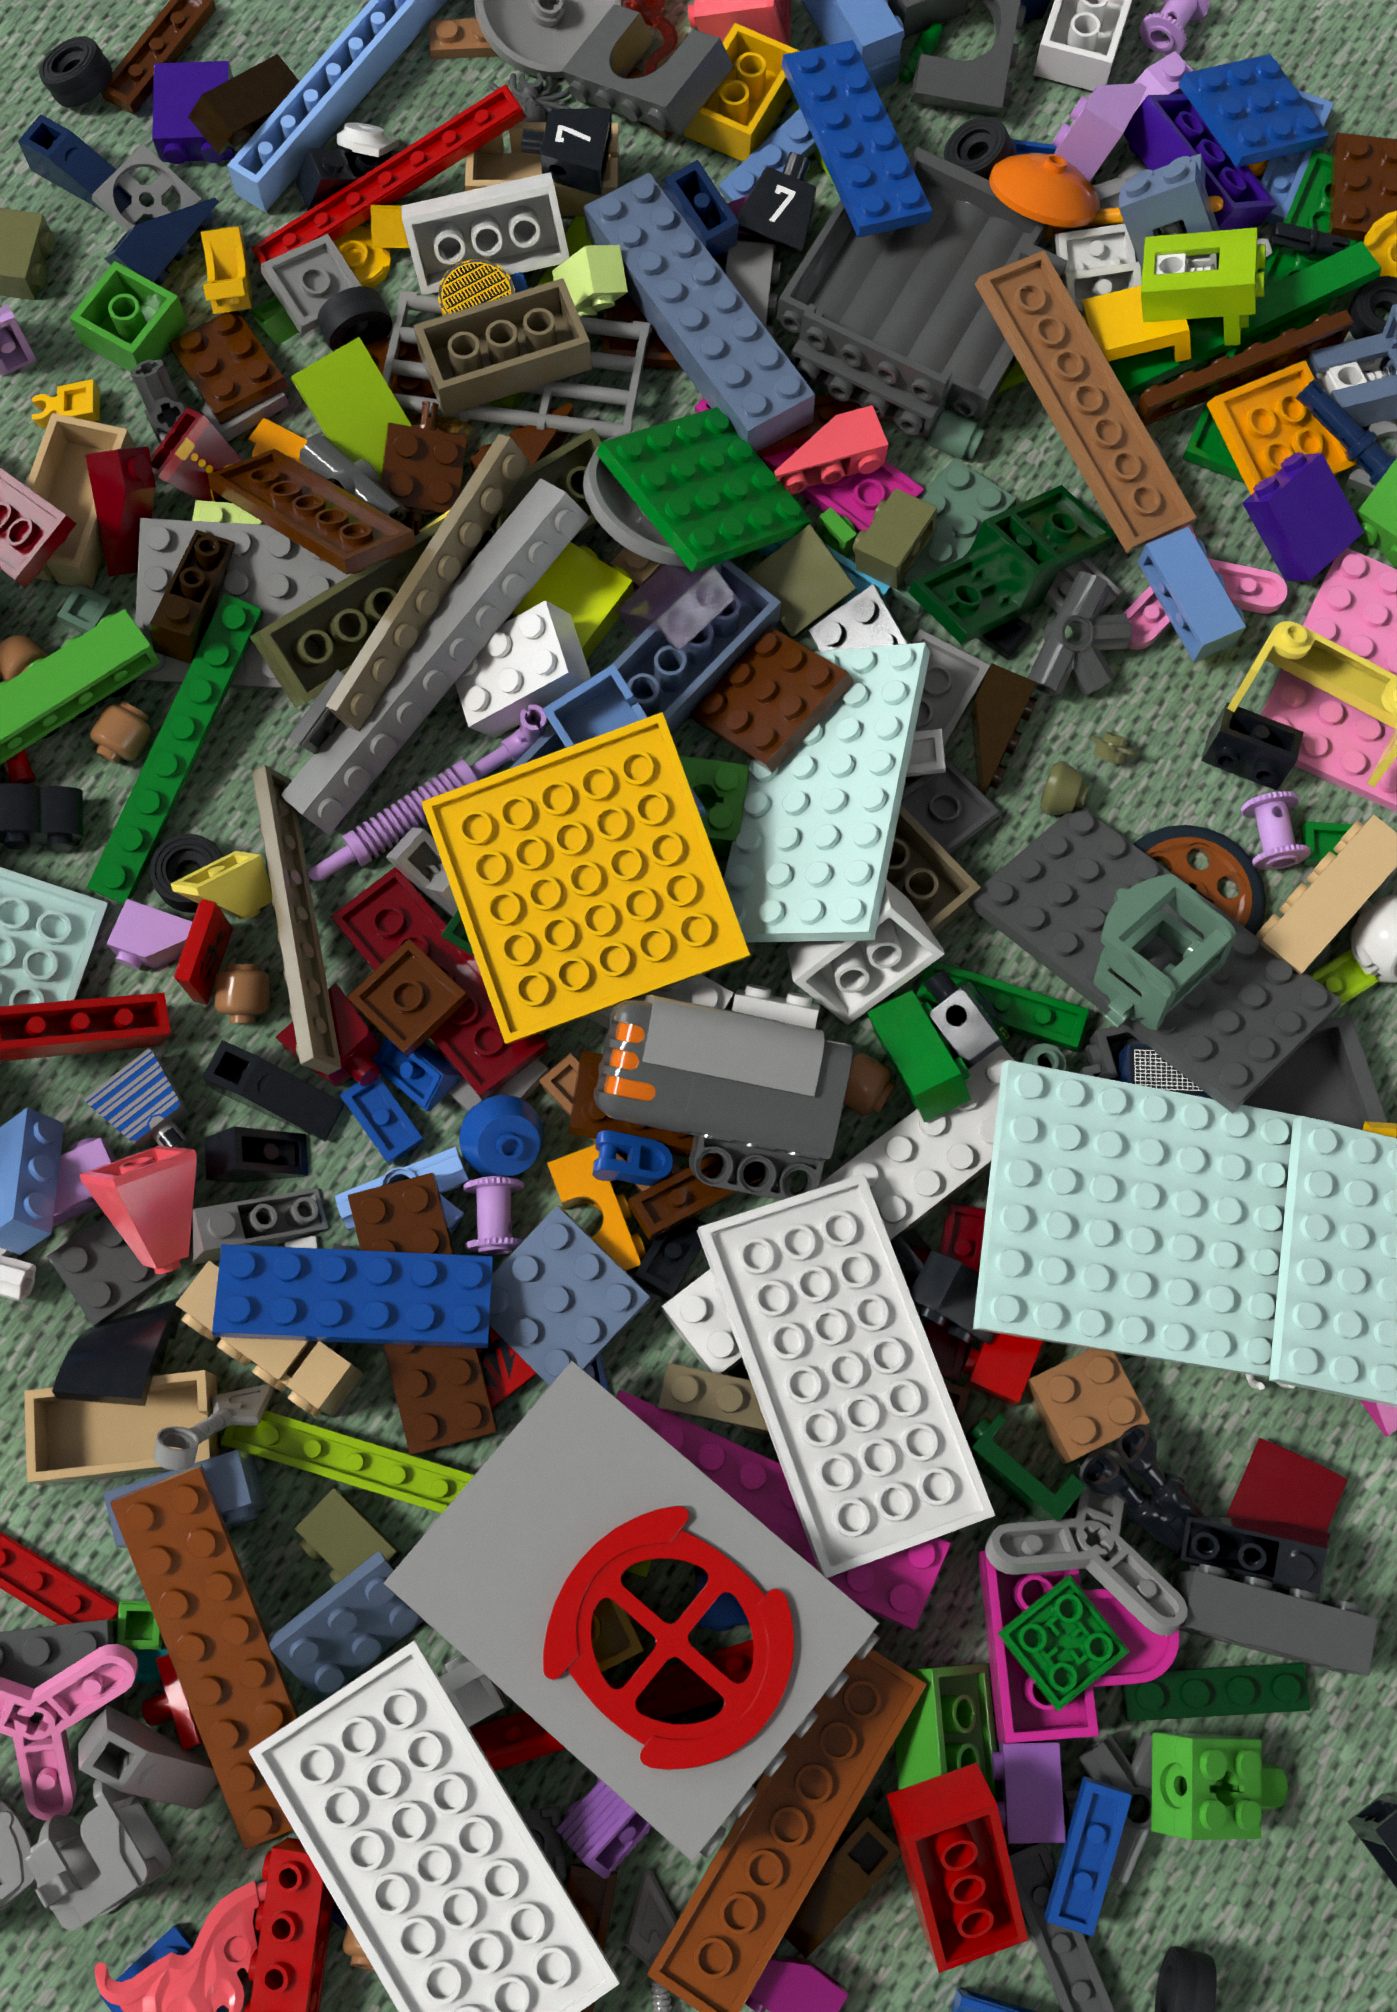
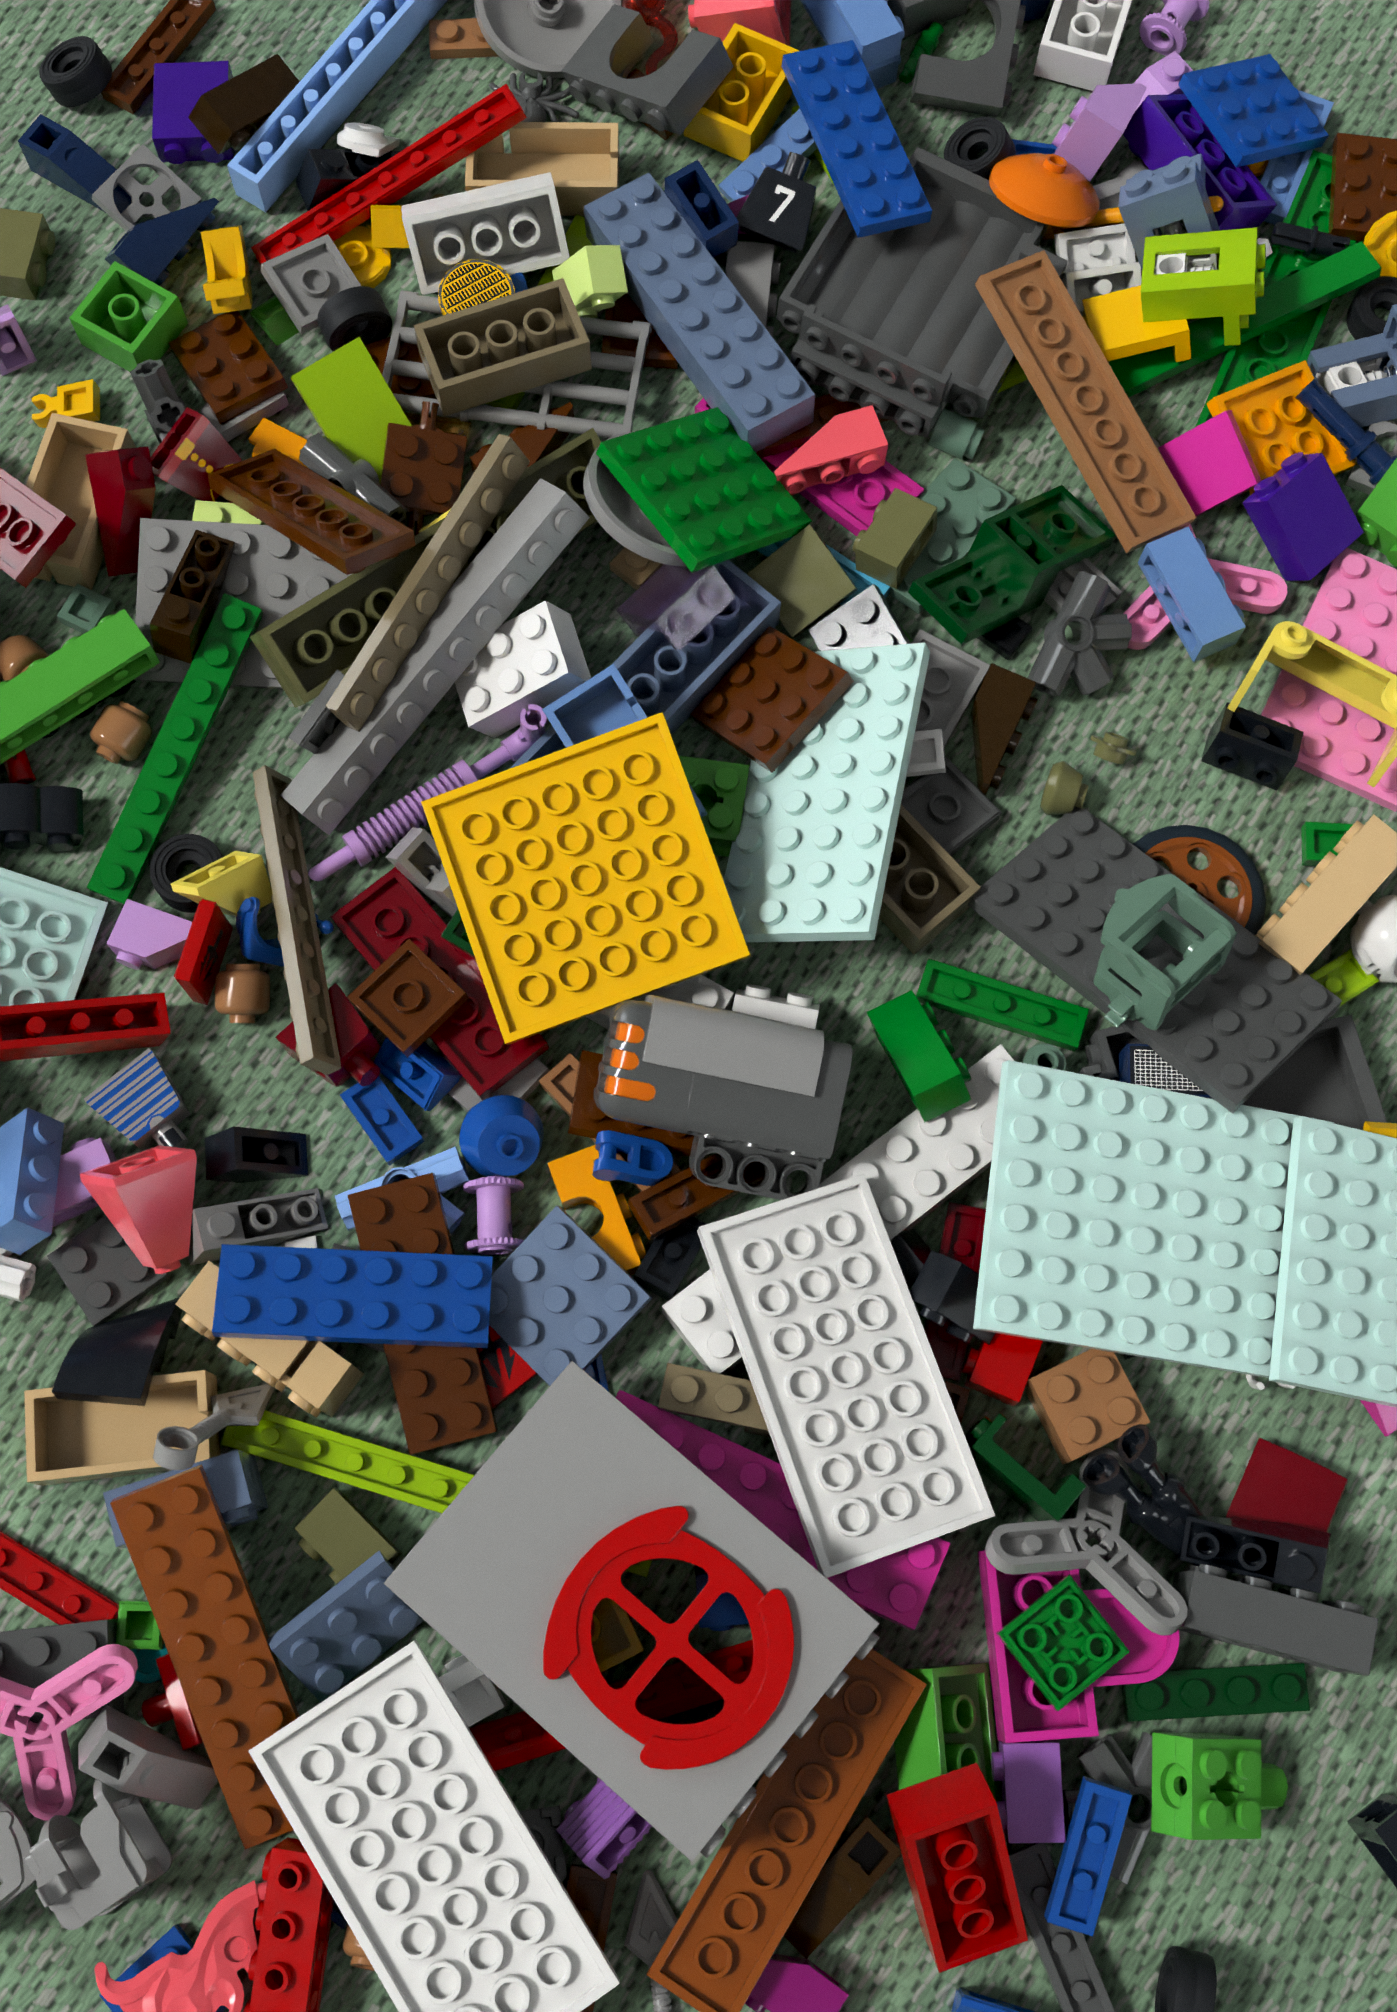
black slope [202,1040,345,1142] -> none
neon yellow brick [512,542,634,661] -> none
black torso [521,108,613,195] -> none
white slope [787,879,944,1026] -> none
bright green plate [817,507,857,558] -> none
nougat head [843,1053,896,1116] -> none
torso [924,969,1013,1069] -> none
reddish brown plate [1136,310,1354,426] -> none
lavender hose [1241,791,1311,870] -> none
none -> blue helmet [236,897,334,967]
none -> dark pink tile [1158,410,1262,517]

